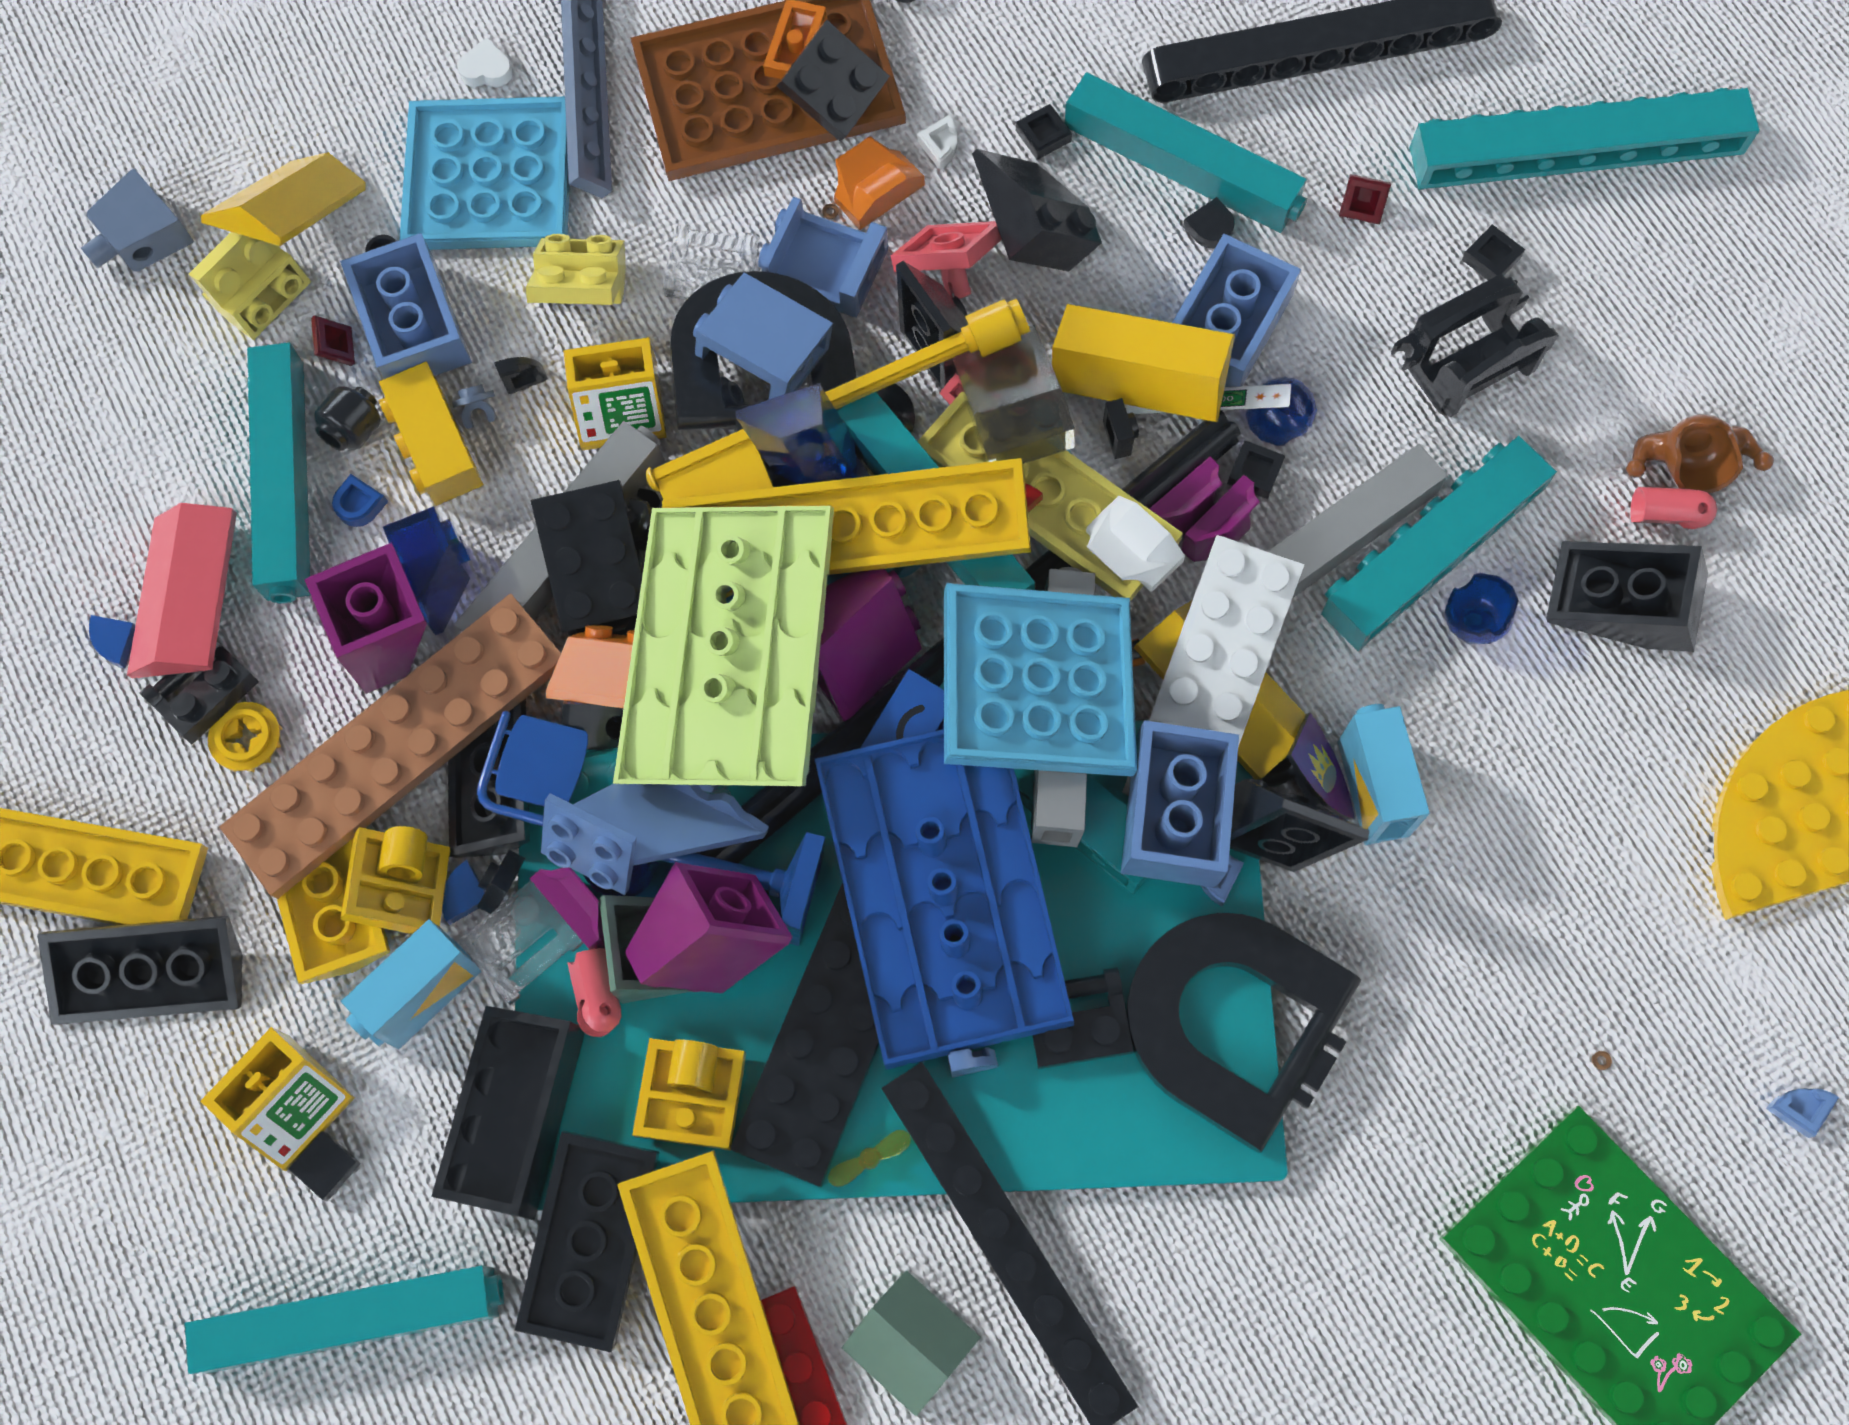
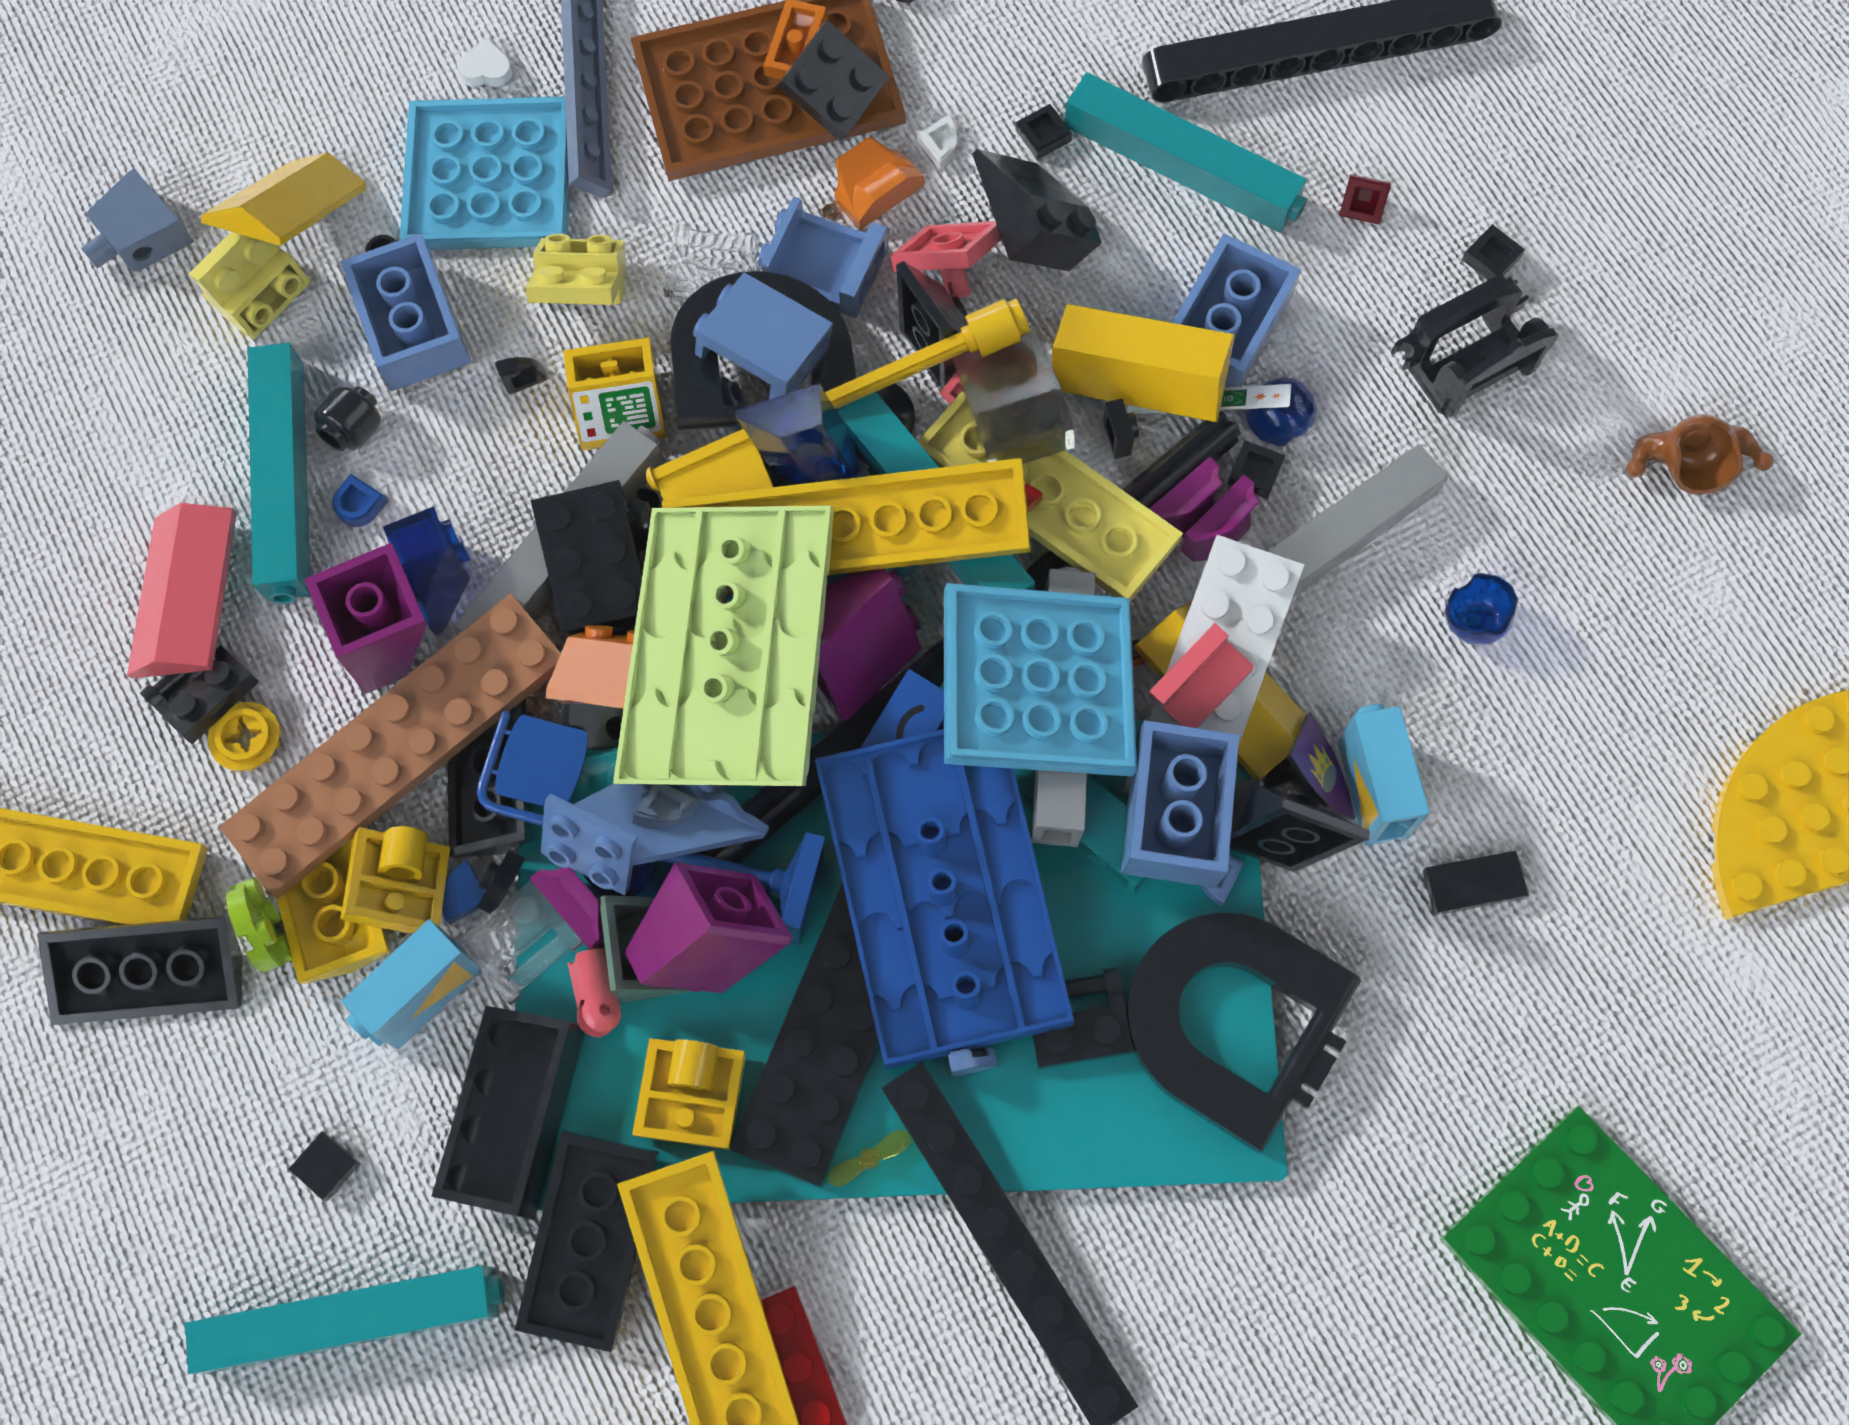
blue tile [89,615,136,669] -> none
slope [200,1027,355,1171] -> none
dark red slope [311,315,355,366] -> none
yellow brick [378,361,484,506] -> none
sand blue plate [452,384,496,429] -> none
sand green slope [841,1270,981,1416] -> none
white slope [1086,496,1185,592] -> none
black tile [1183,197,1235,249] -> none
teal brick [1321,435,1557,651] -> none
teal brick [1409,88,1760,190] -> none
black slope [1546,541,1708,652] -> none
medium nougat piece [1592,1051,1612,1070] -> none
coral piece [1630,487,1717,529] -> none
medium blue tile [1766,1088,1839,1138] -> none
none -> lime plate [226,877,292,973]
none -> sand blue tile [632,784,699,829]
none -> coral panel [1149,623,1253,728]
none -> black tile [1422,851,1529,916]

